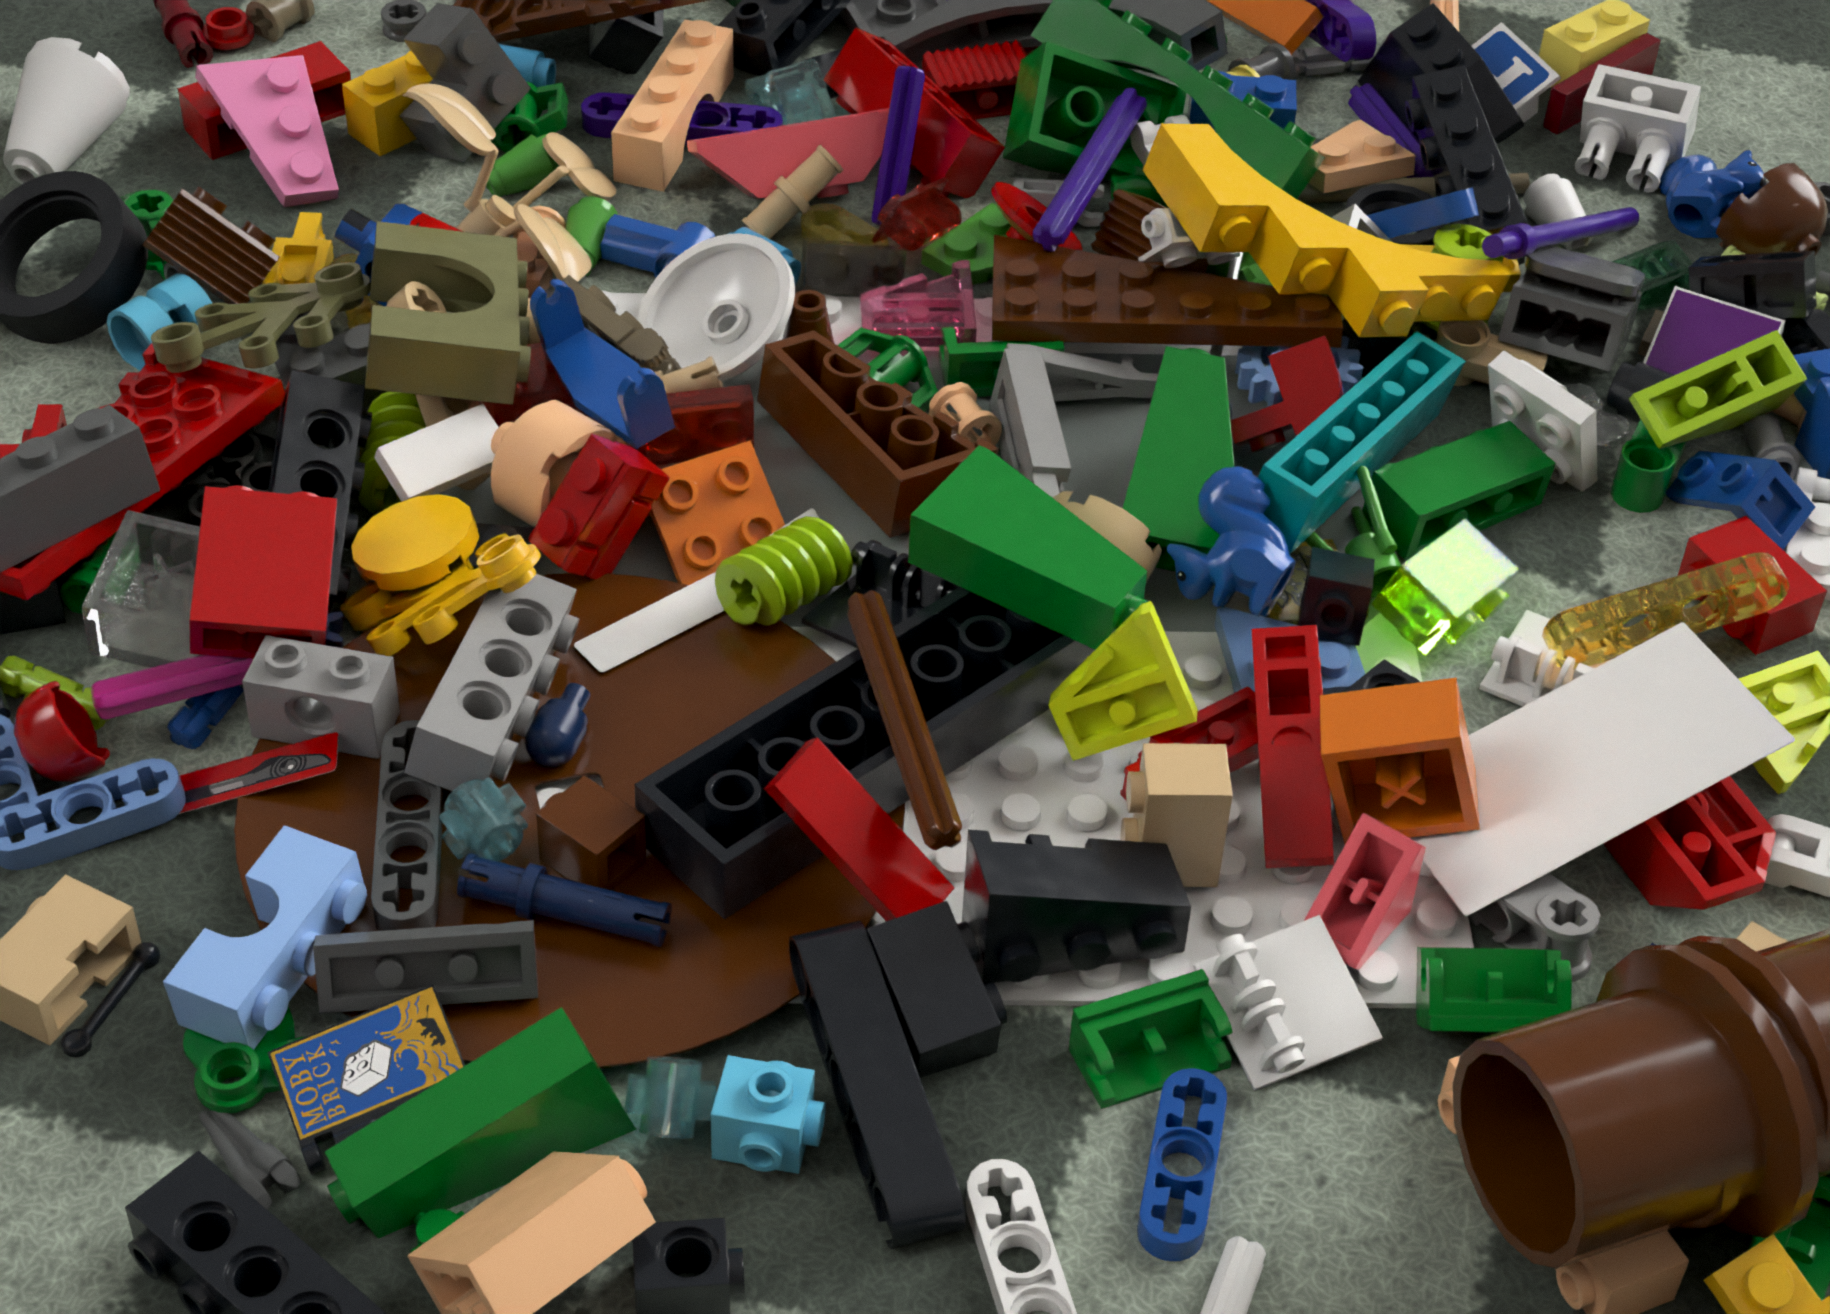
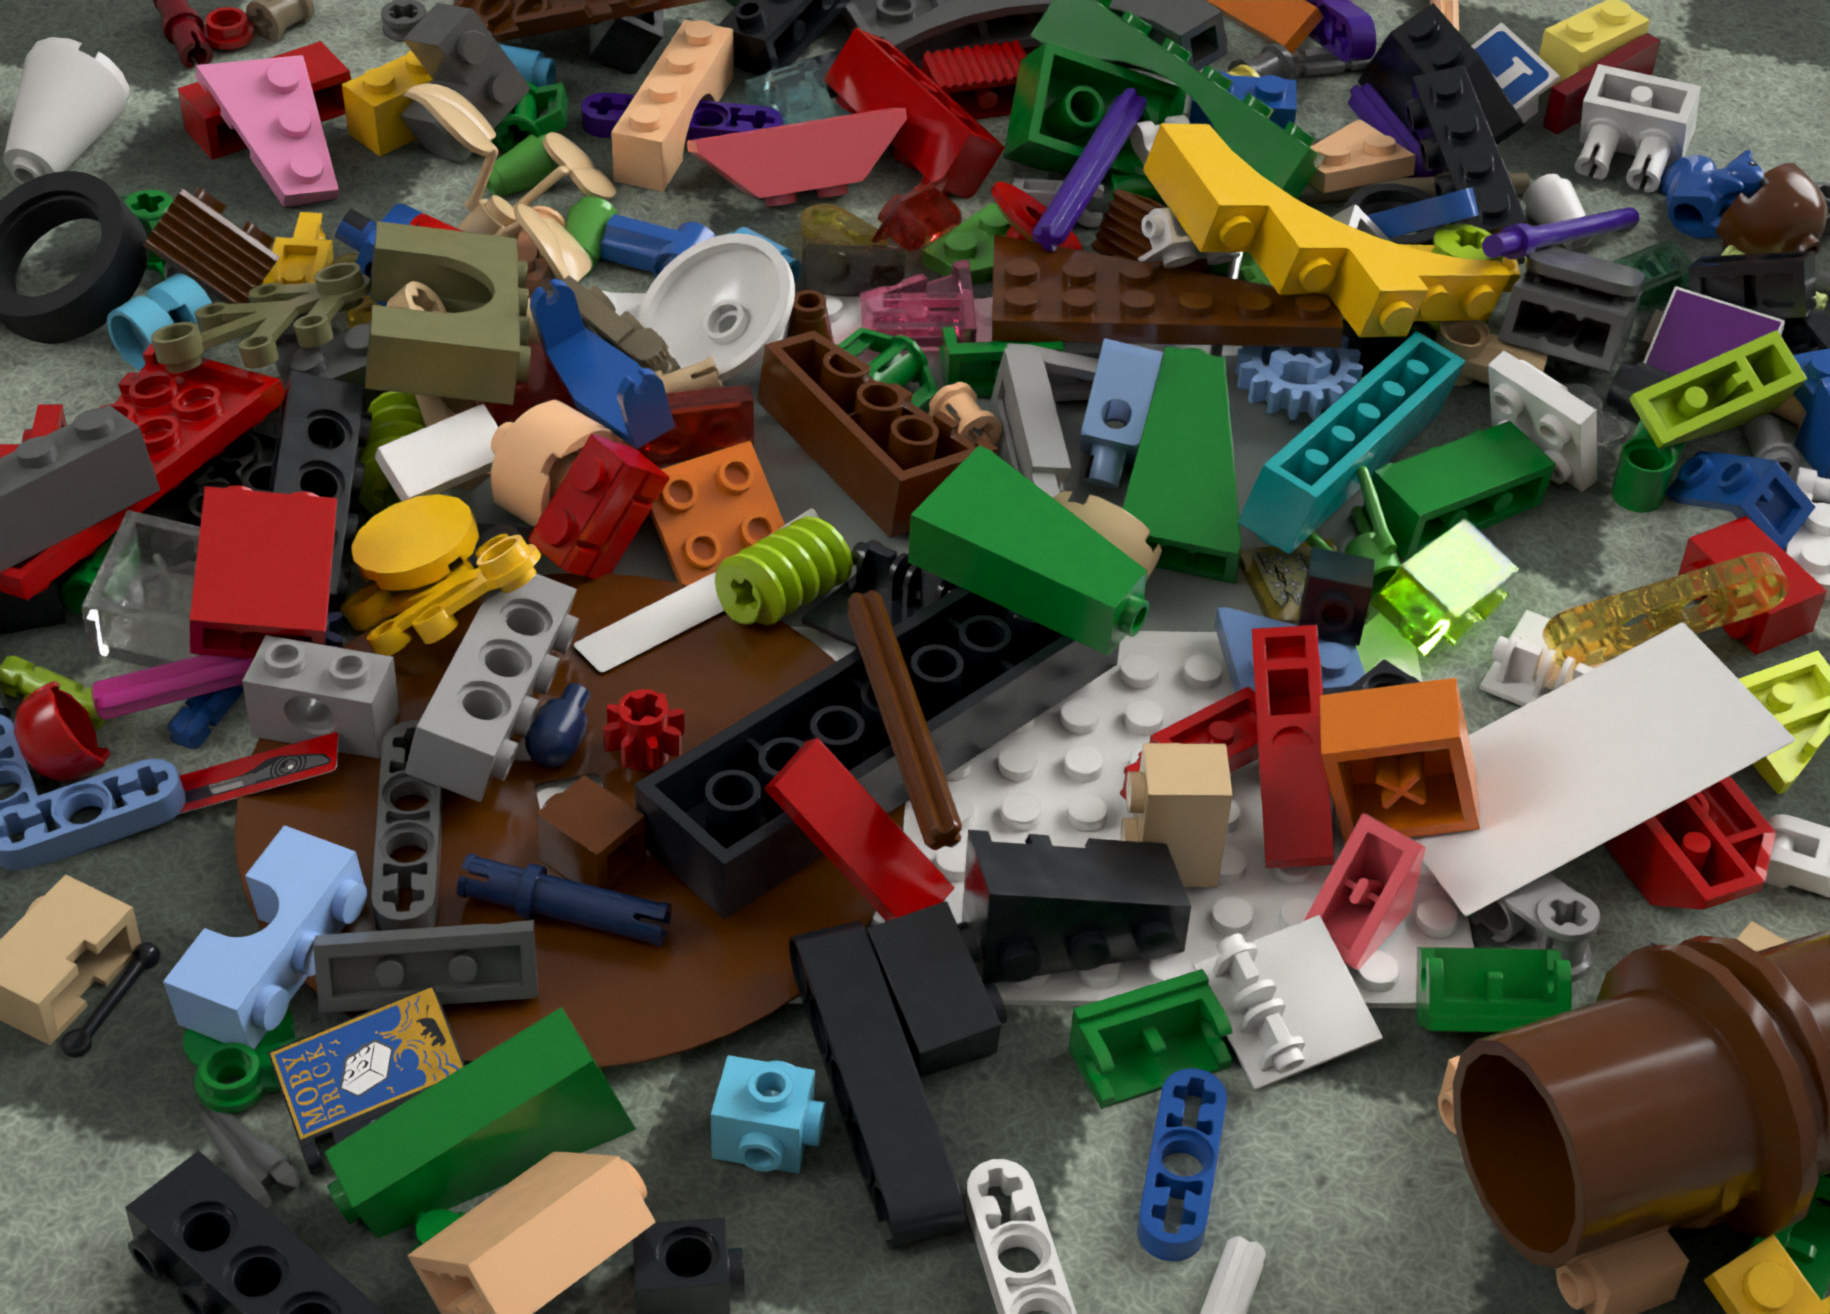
clear light blue gear [439,777,528,861] -> none
clear light blue gear [625,1056,717,1139] -> none
tan pin [741,145,844,239] -> none
dark purple axle [871,66,925,228] -> none
neon yellow wing [1048,601,1198,761] -> none
blue animal [1167,466,1296,617] -> none
red brick [1230,336,1343,453] -> none
none -> red gear [603,689,685,771]
none -> light blue torso [1080,338,1163,489]

